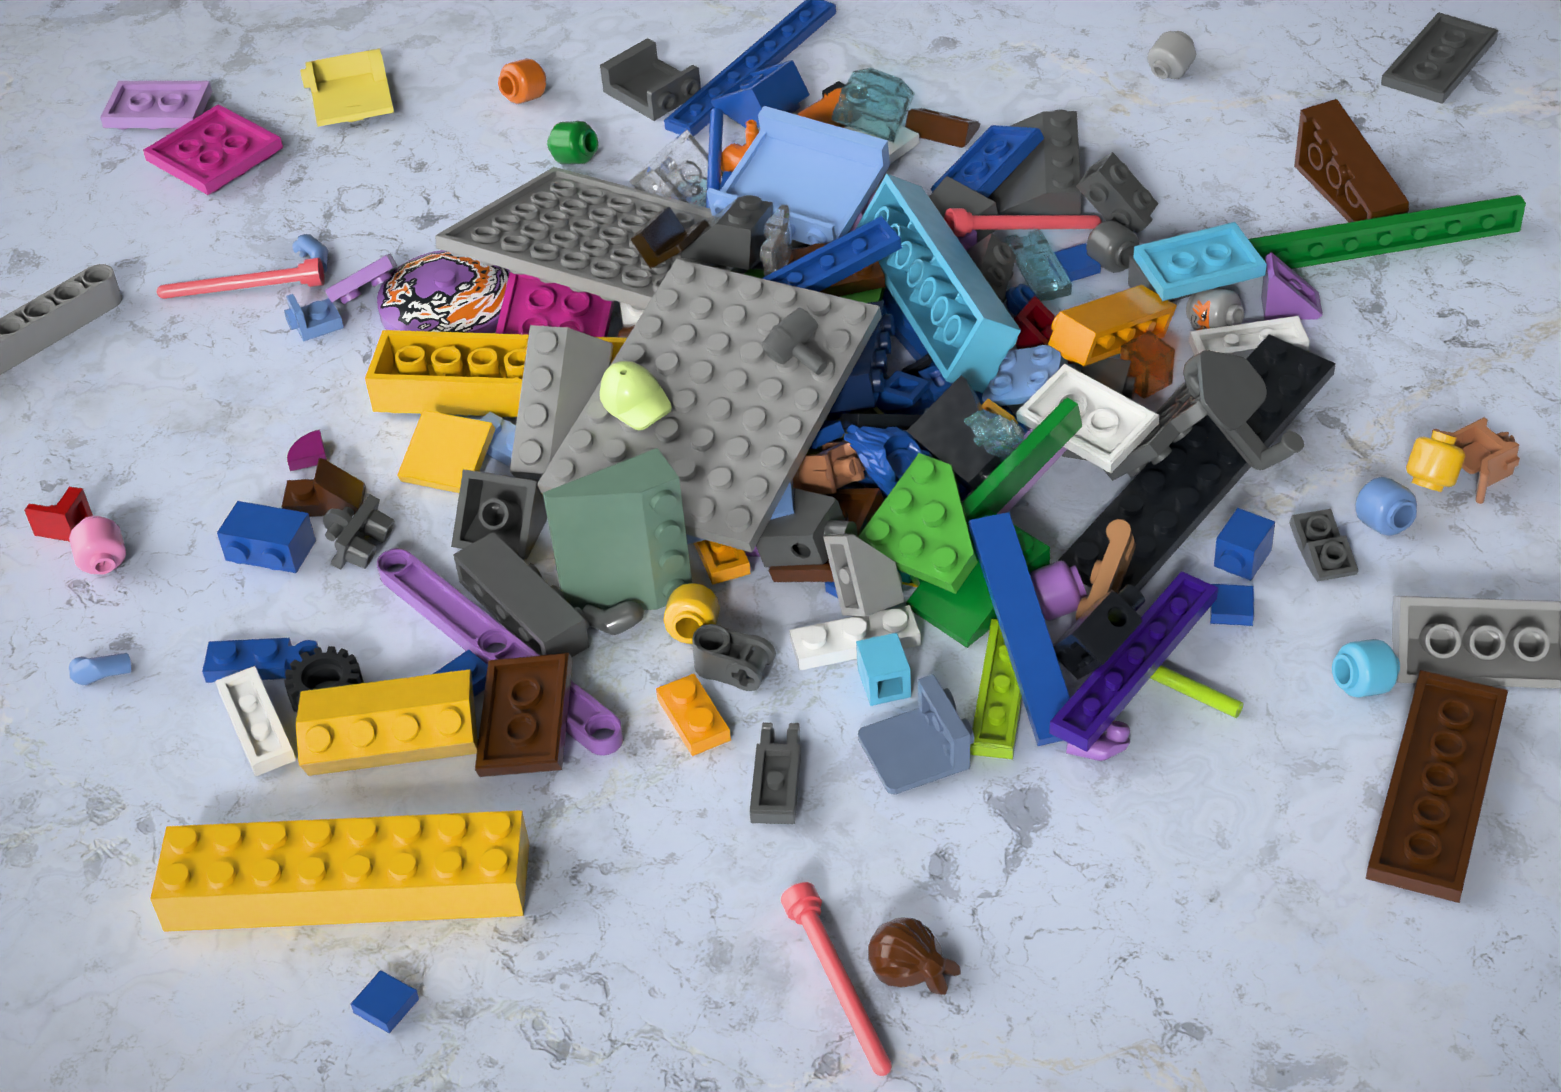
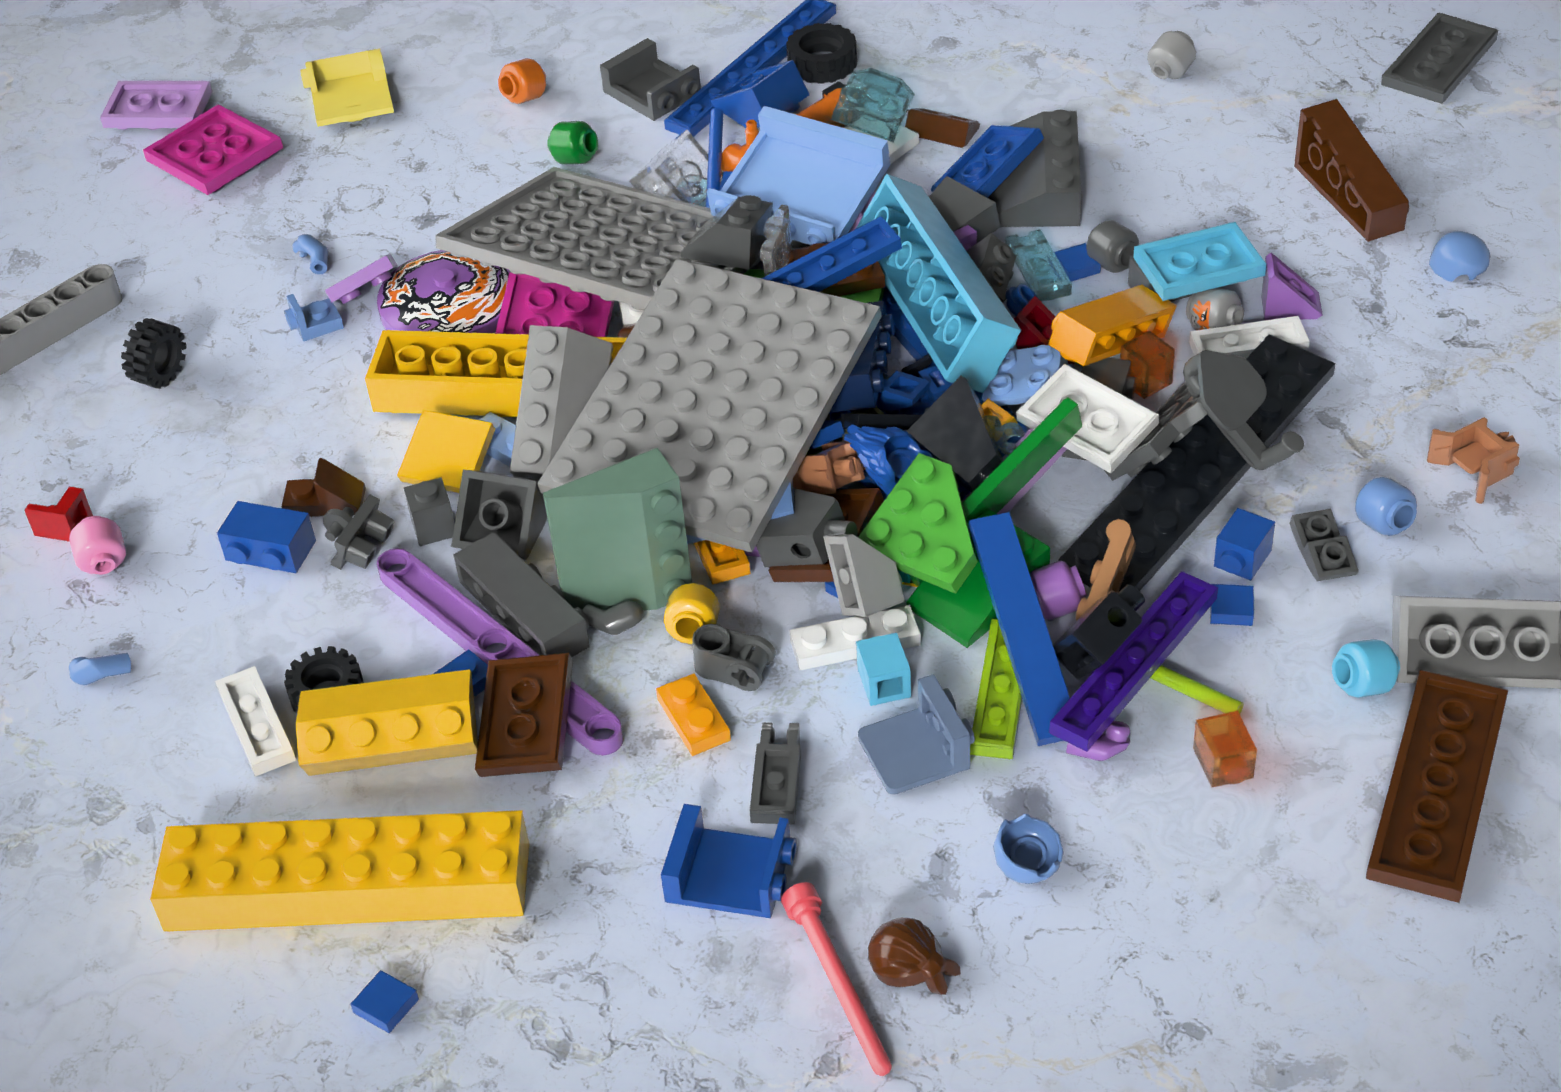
coral piece [157,258,325,299] -> none
blue plate [202,637,319,683] -> none
magenta tile [287,429,327,471] -> none
yellowish green cap [600,361,672,431] -> none
dark brown panel [630,206,709,269] -> none
dark grey piece [762,308,827,375] -> none
coral piece [944,208,1101,237] -> none
clear light blue plate [963,409,1024,459] -> none
dark grey brick [1076,152,1158,233] -> none
green plate [1248,195,1526,269] -> none
yellow head [1406,431,1465,492] -> none
none -> black tyre [121,318,187,389]
none -> dark grey brick [403,477,455,546]
none -> blue panel [661,804,797,919]
none -> black tyre [786,23,857,84]
none -> medium blue hair [993,814,1064,884]
none -> clear orange brick [1193,711,1257,787]
none -> medium blue hair [1429,231,1490,282]

